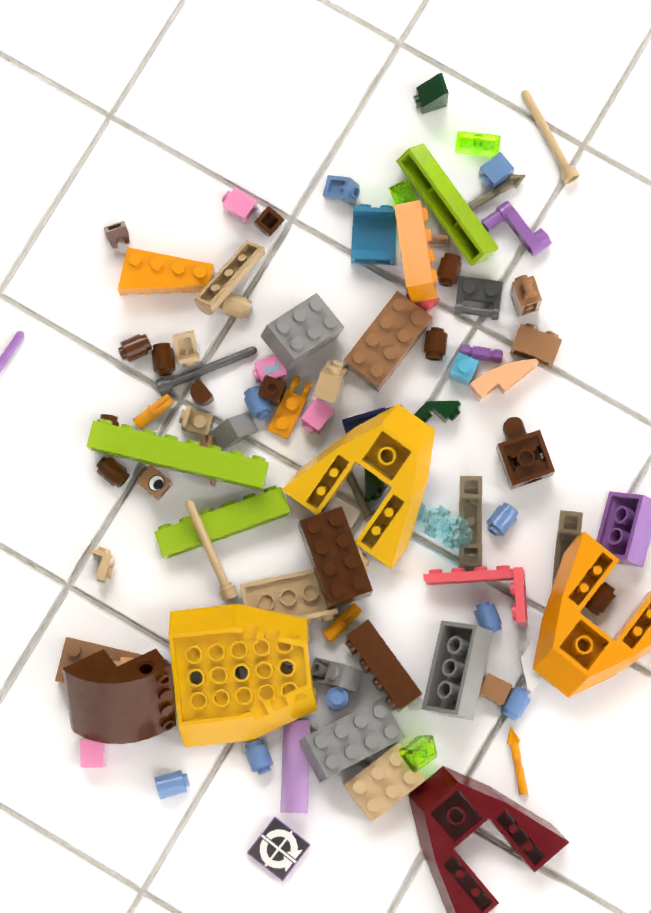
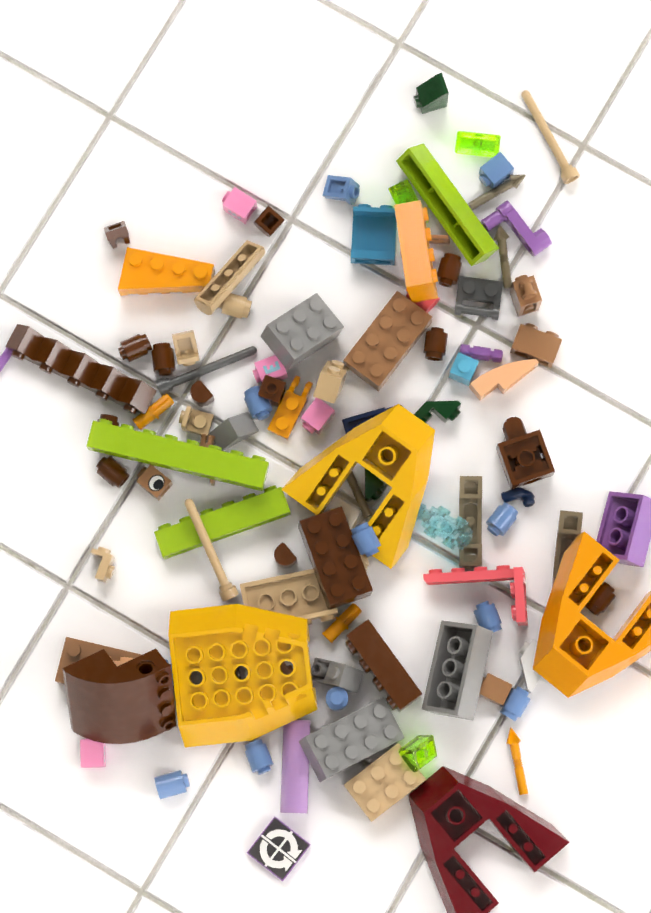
none -> reddish brown brick [5,324,157,415]
none -> reddish brown brick [274,542,297,568]
none -> medium blue brick [351,522,381,557]
none -> dark tan piece [494,224,512,289]
none -> dark blue arm [501,487,535,507]

